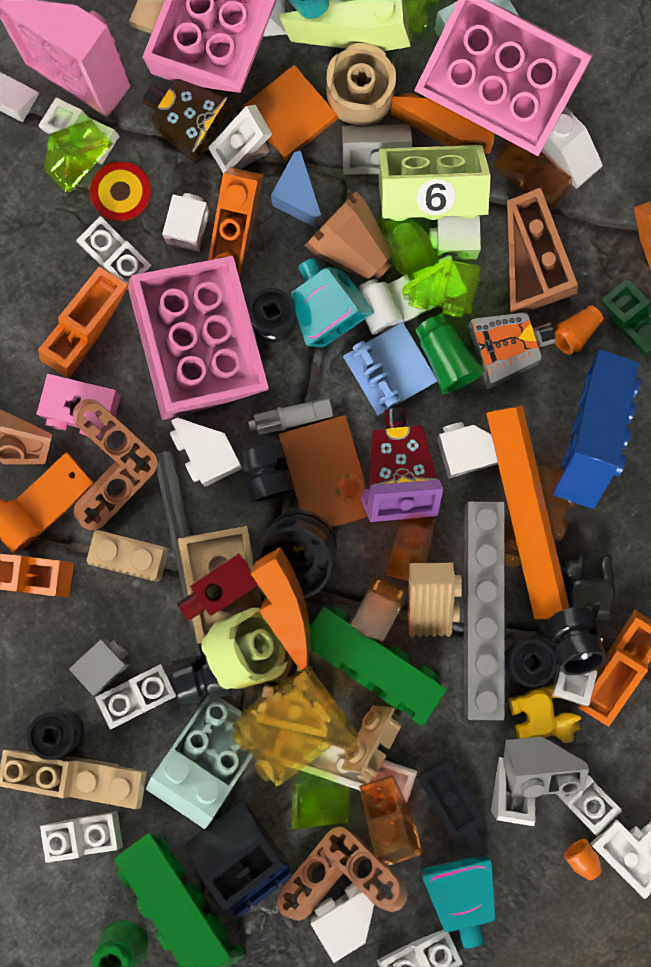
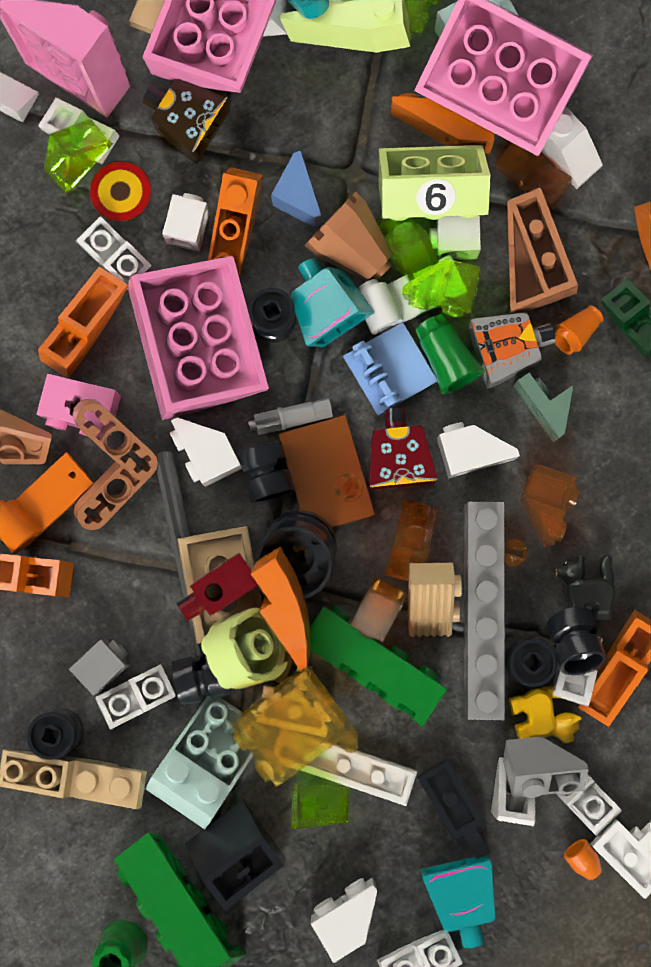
white slope [40,811,123,863] -> none
tan brick [86,529,169,582] -> none
white slope [208,105,272,173] -> none
dark blue axle [230,861,293,917] -> none
orange tile [242,65,338,161] -> none
nougat beam [277,827,408,921] -> none
tan brick [327,43,396,126] -> none
tan hinge [341,705,401,783] -> none
light grey panel [342,124,412,175] -> none
medium lavender panel [359,479,443,522] -> none
clear orange slope [359,775,423,865] -> none
orange tile [487,405,569,619] -> none
blue wedge [553,349,641,509] -> none
none -> sand green slope [513,372,573,442]

